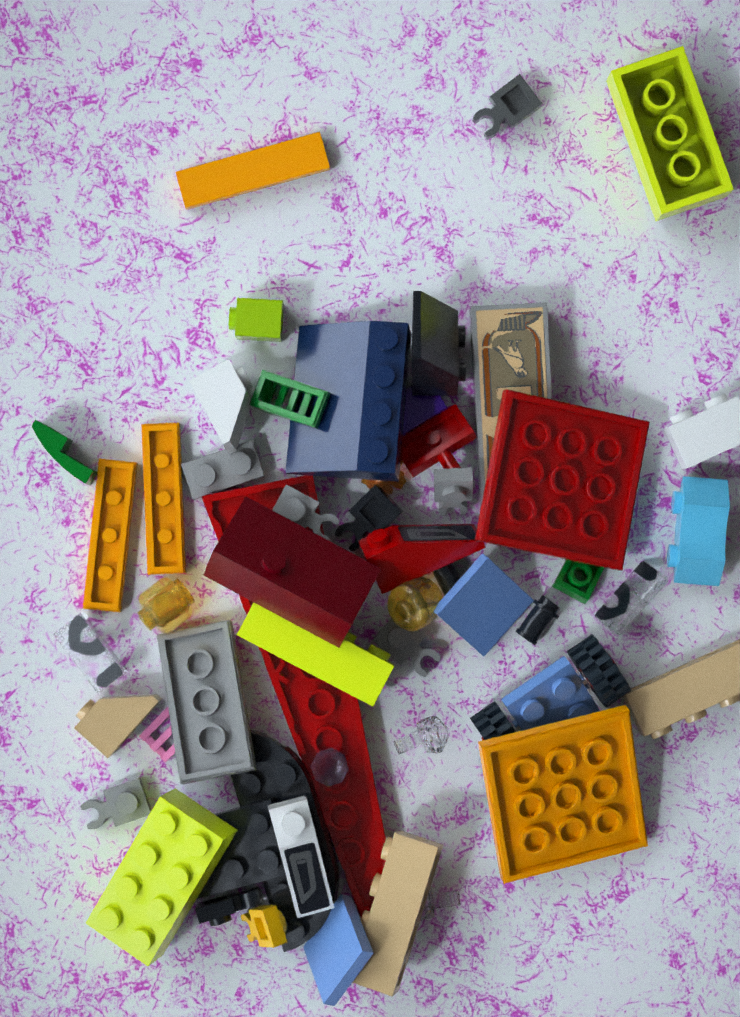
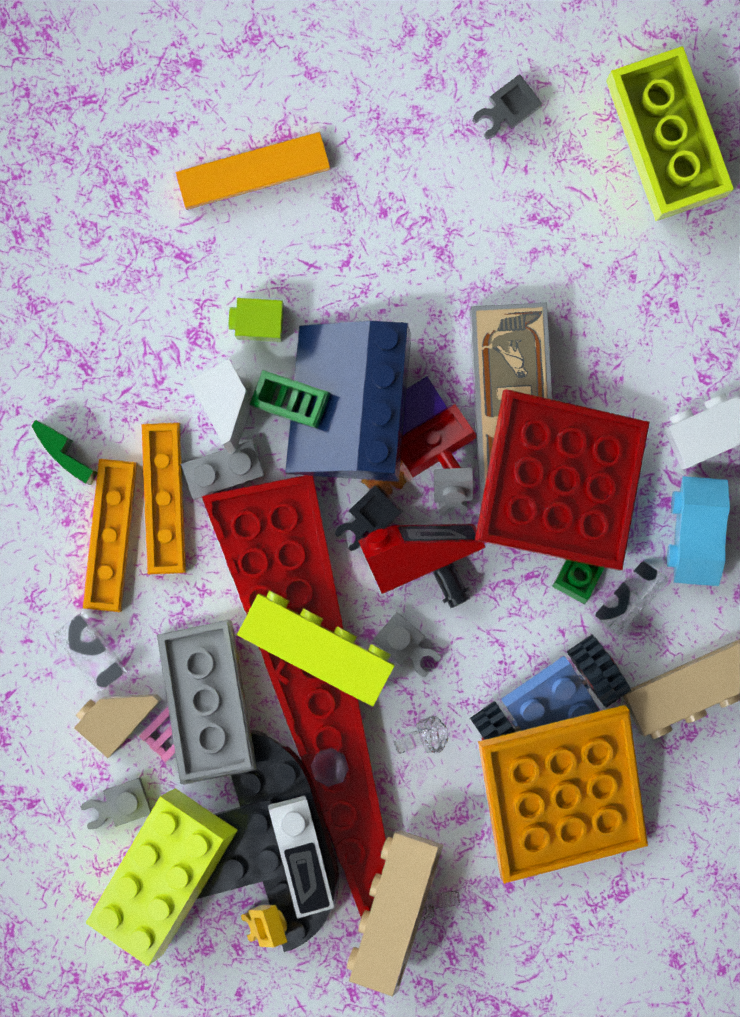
clear yellow head [137,577,195,634] -> none
black plate [195,886,263,926] -> none
dark red brick [203,497,381,648] -> none
light grey plate [273,484,340,541] -> none
medium blue tile [303,894,374,1006] -> none
clear yellow head [387,576,443,631] -> none
black slope [412,291,466,396] -> none
medium blue tile [432,553,534,656] -> none
black pin [516,595,561,645] -> none

